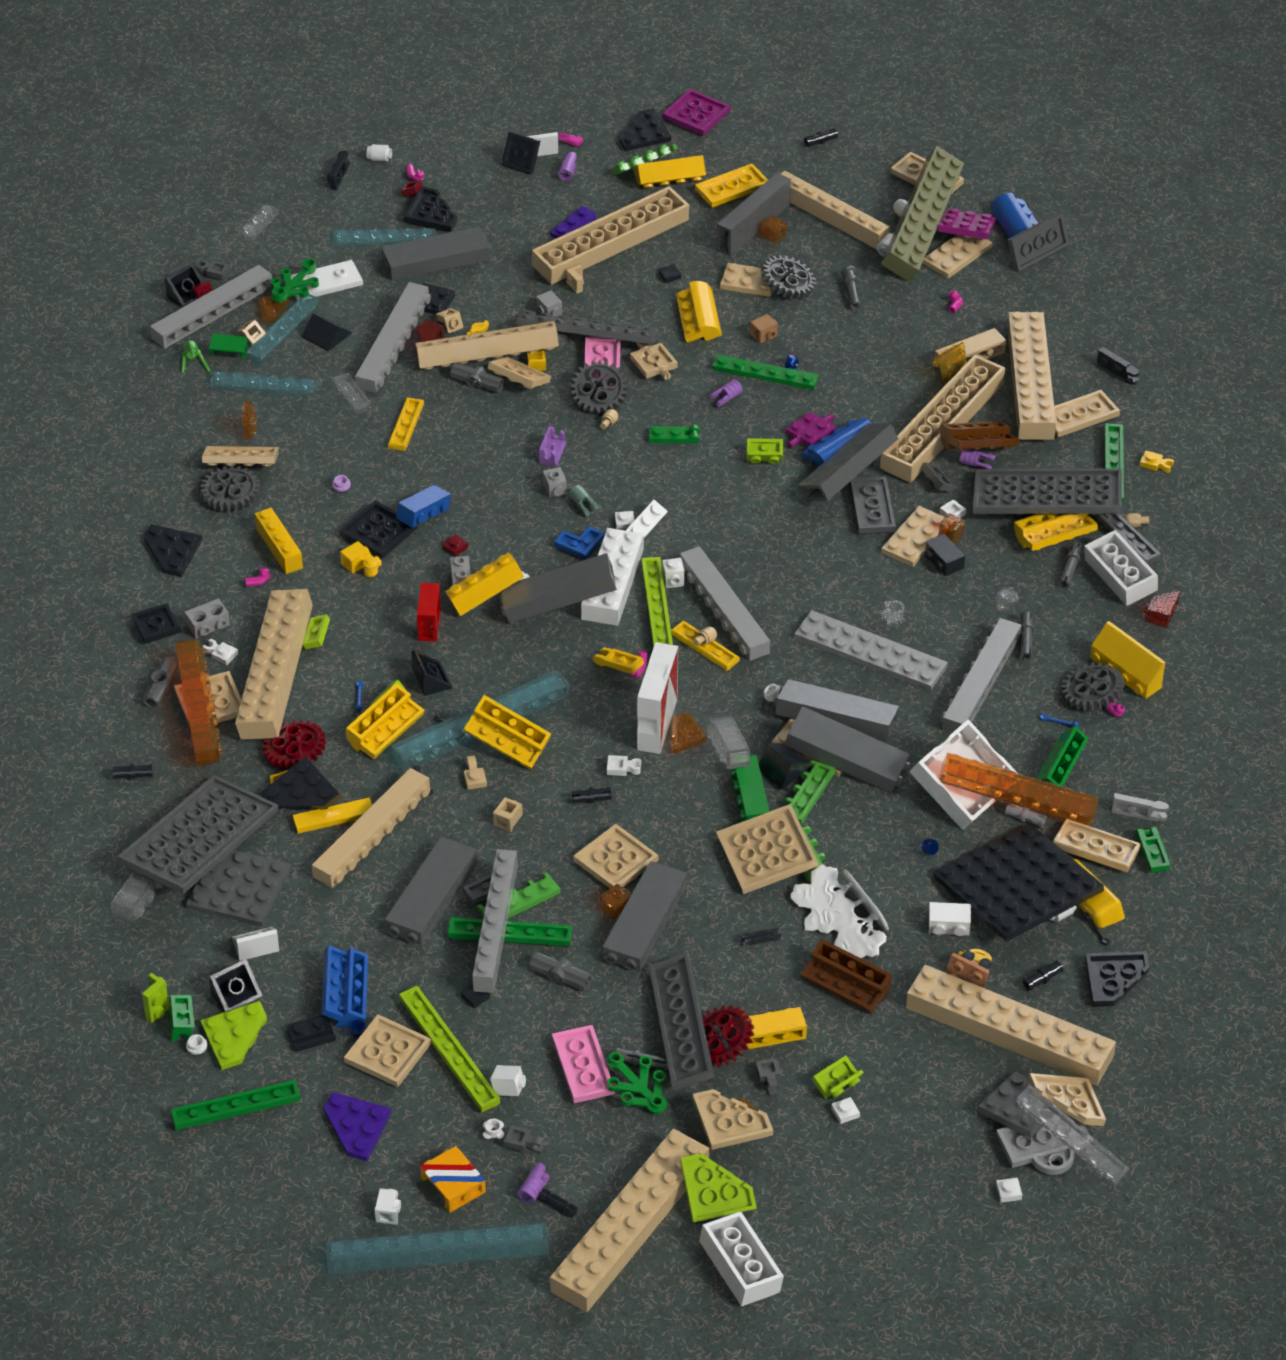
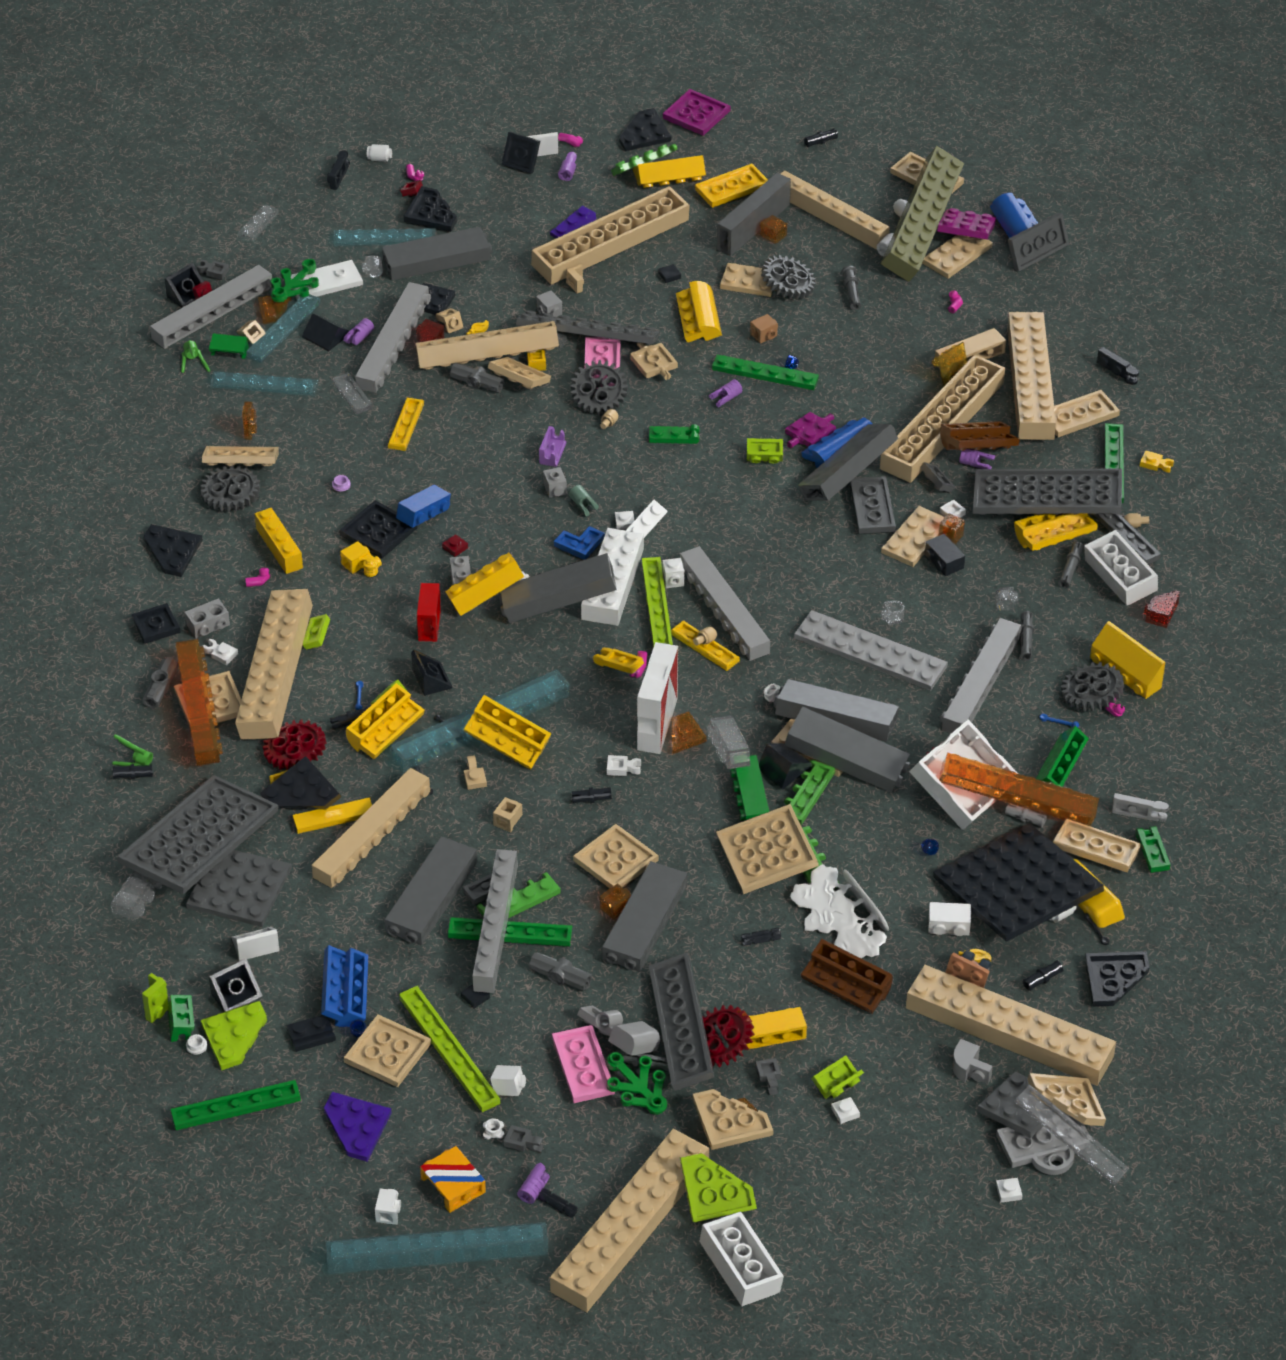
none -> bright green plant [112,734,153,766]
none -> black pin [330,707,368,730]
none -> medium lavender hinge [343,318,375,345]
none -> clear plate [362,256,383,277]
none -> light grey plate [577,1005,660,1056]
none -> light grey brick [953,1039,993,1084]

